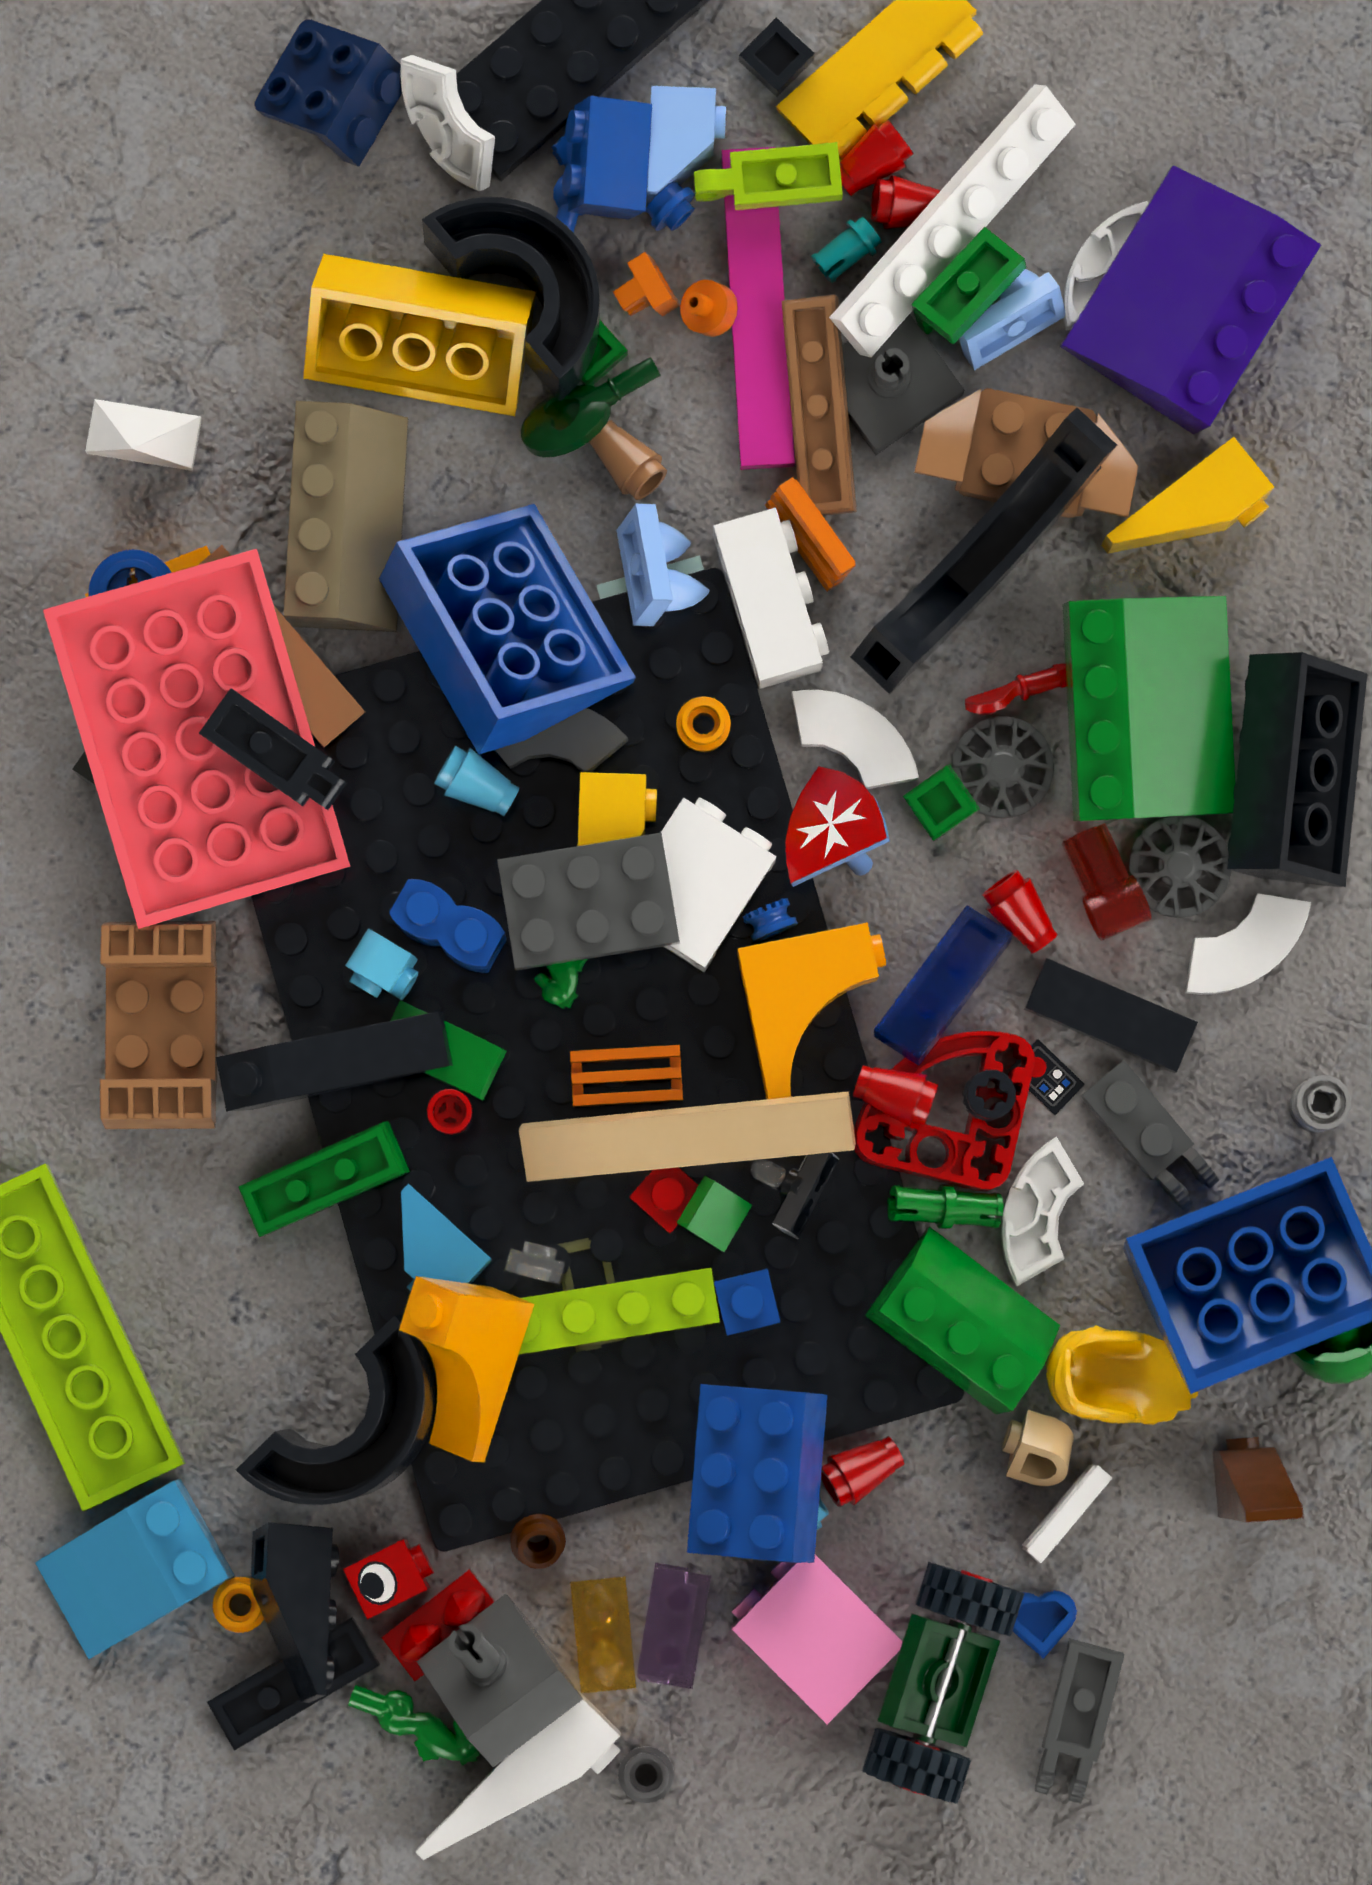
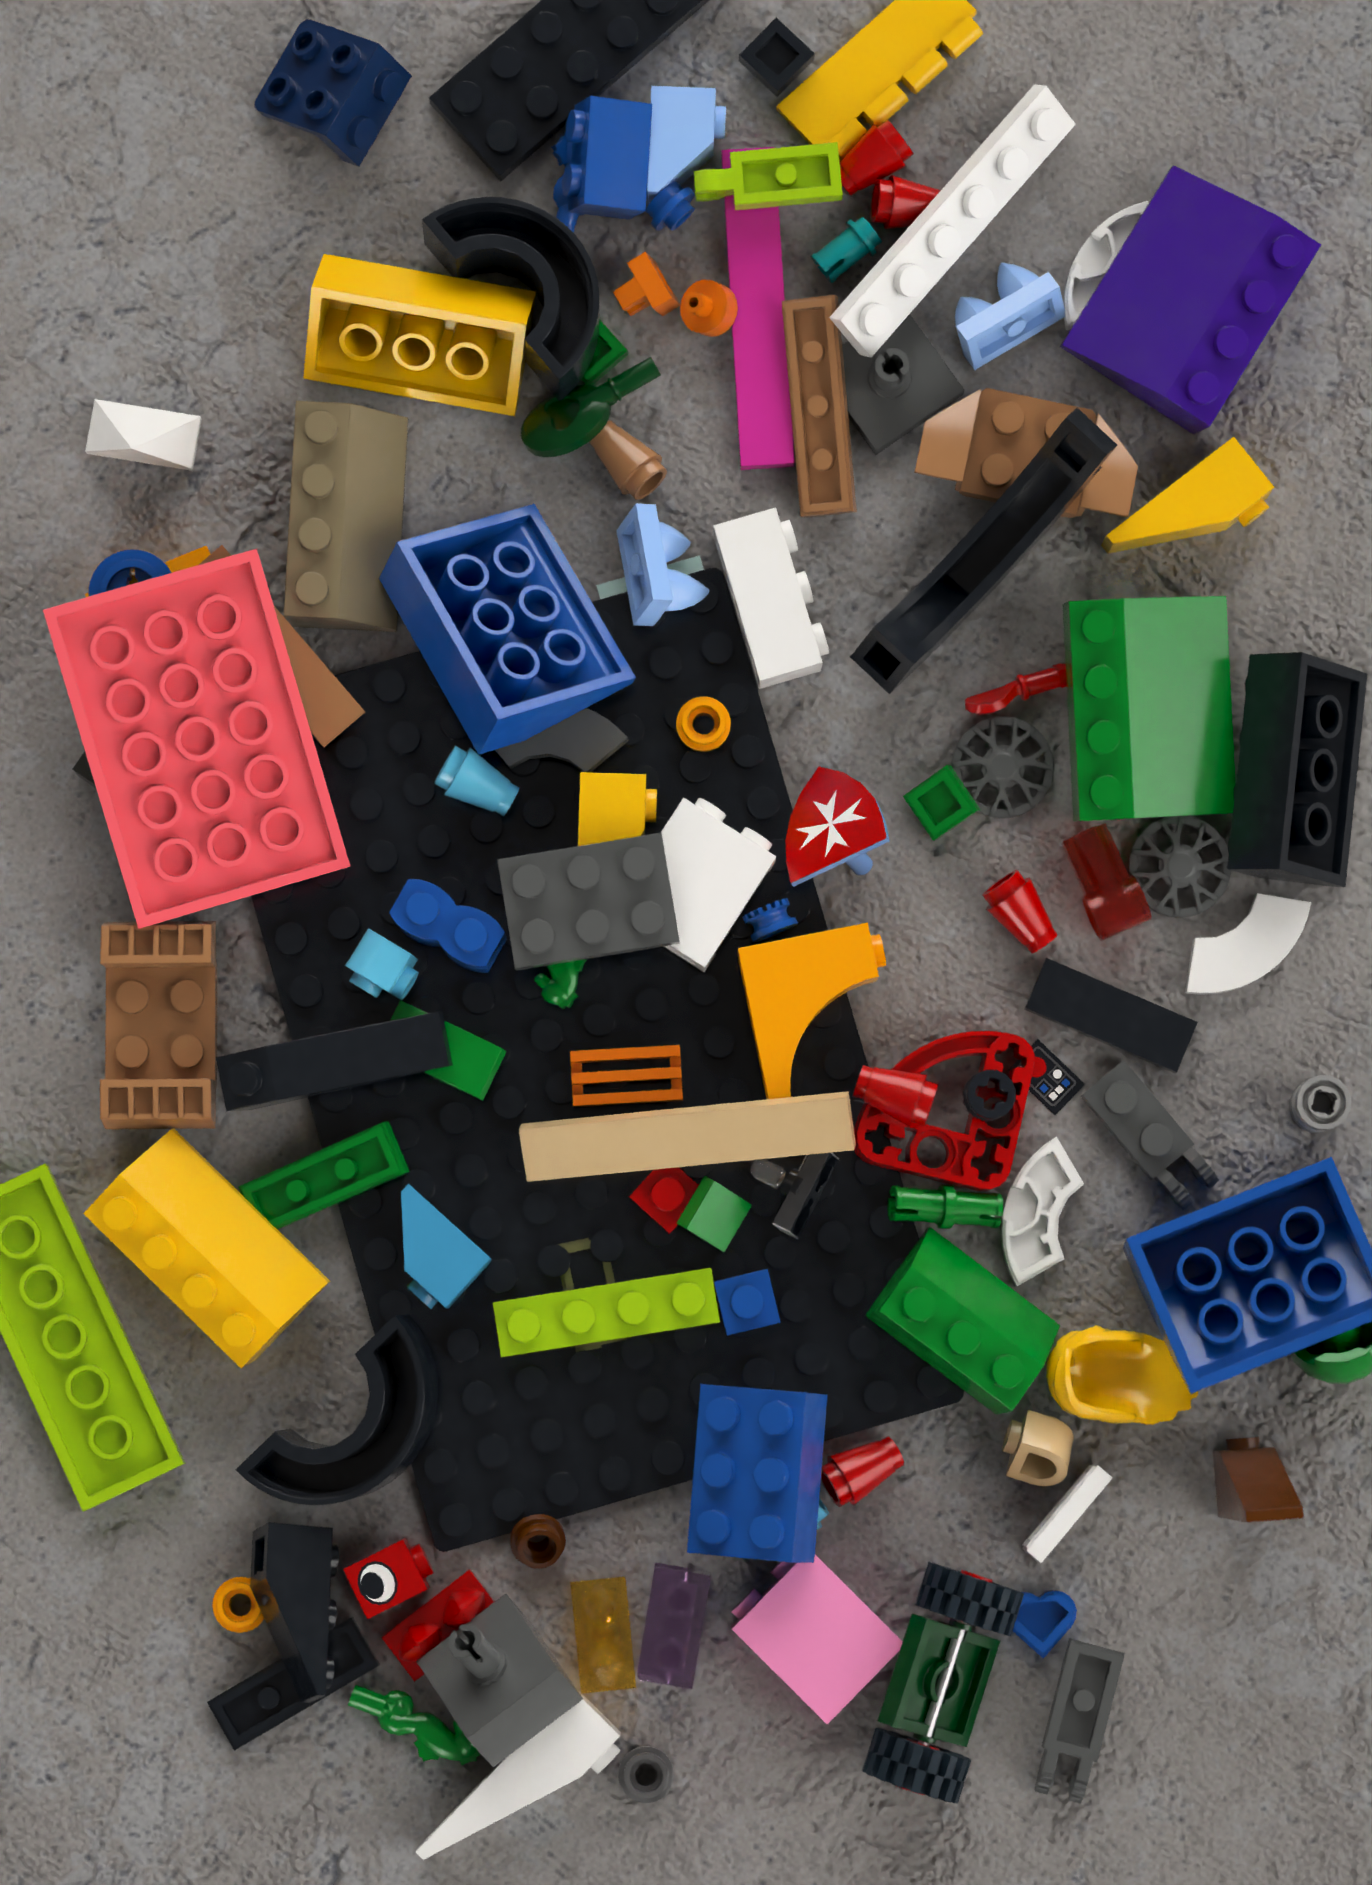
dark azure slope [35,1479,235,1659] -> none
black hinge [199,688,347,810] -> none
light orange arch [399,1276,534,1463] -> none
white tile [400,55,495,192] -> none
red pin [427,1089,472,1134] -> none
clear plate [505,1242,566,1285] -> none
orange tile [765,477,856,592] -> none
white tile [791,690,919,789] -> none
clear blue tile [874,905,1012,1066] -> none
green panel [911,227,1027,345] -> none
none -> yellow slope [83,1128,330,1369]

